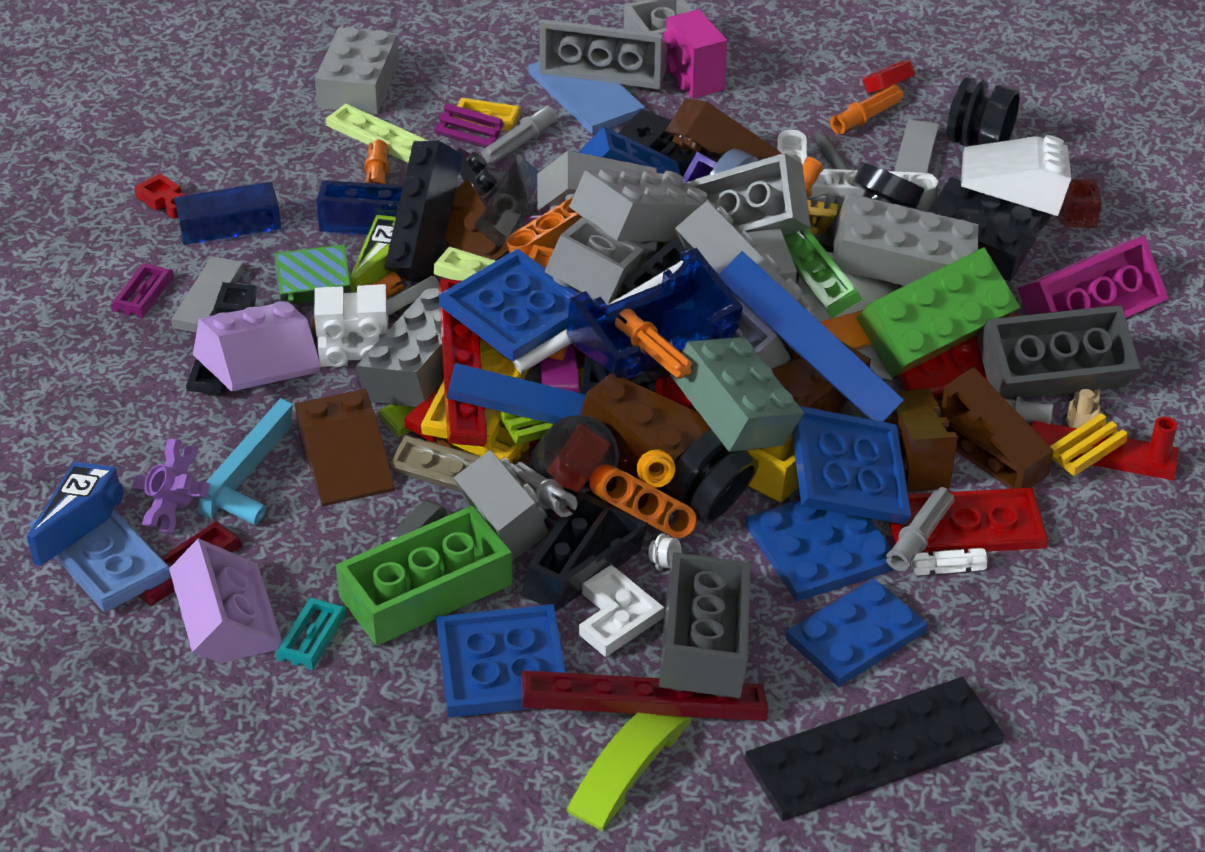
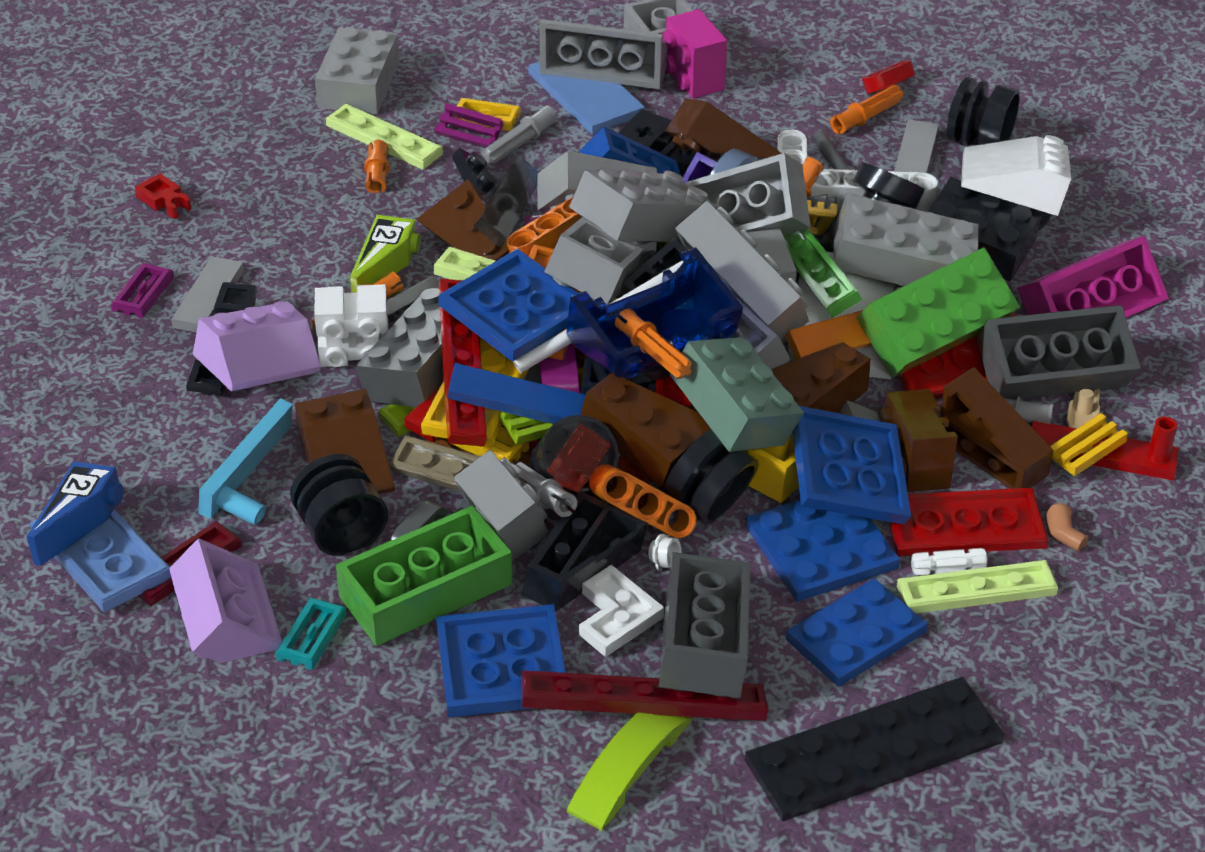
medium lavender pin [131,439,210,534] -> none
clear blue brick [174,181,282,245] -> none
container [275,244,350,305] -> none
clear blue brick [316,180,403,235] -> none
black brick [384,140,463,282] -> none
light orange plate [637,450,675,488] -> none
blue tile [717,251,904,422] -> none
light grey axle [886,487,954,571] -> none
clear red brick [1061,179,1102,228] -> none
none -> black wheel [290,454,388,556]
none -> yellowish green tile [897,560,1058,613]
none -> nougat arm [1046,503,1089,552]

